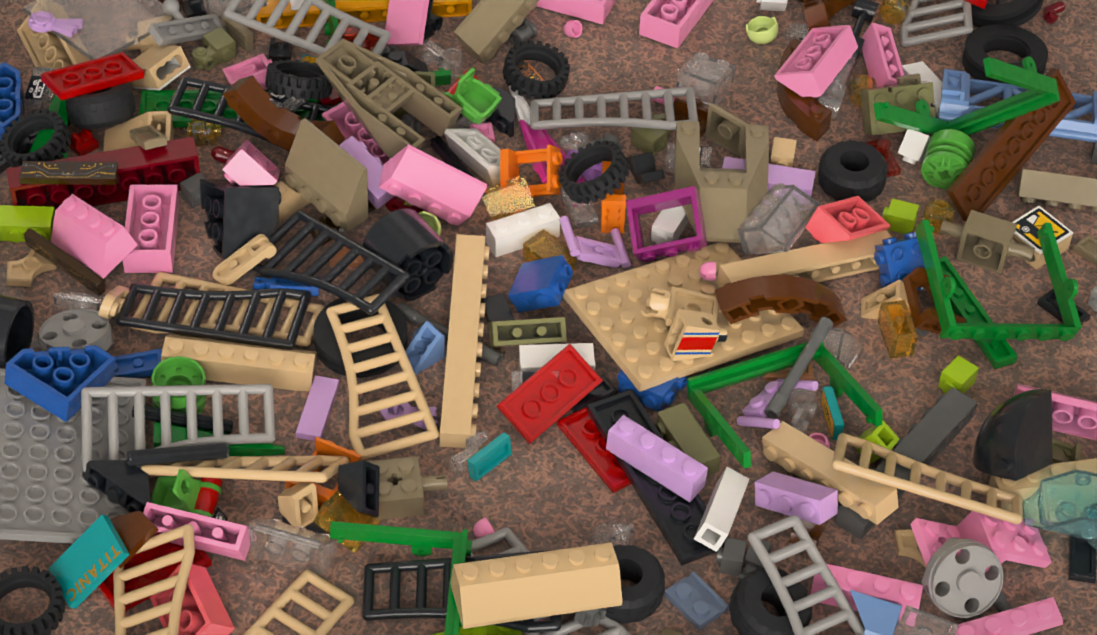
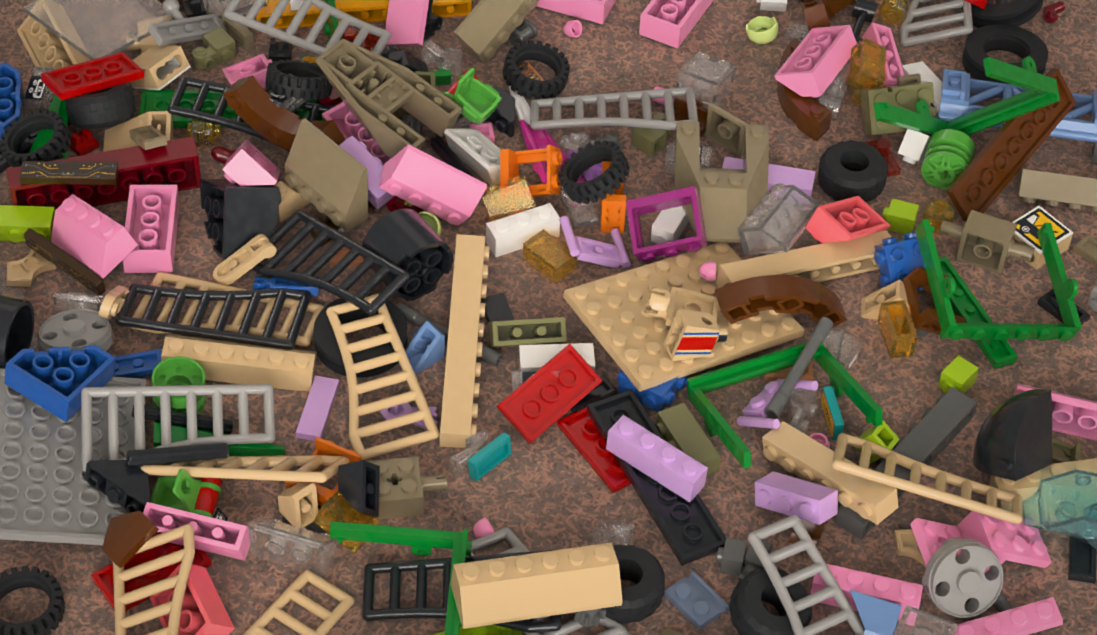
lavender piece [28,10,83,38] -> none
teal tile [48,514,130,609] -> none
dark grey plate [180,173,206,208] -> none
blue brick [508,255,573,313] -> none
black slope [626,152,665,184] -> none
white brick [694,467,749,552] -> none
tan brick [770,137,797,167] -> none
none -> clear yellow brick [848,38,886,89]

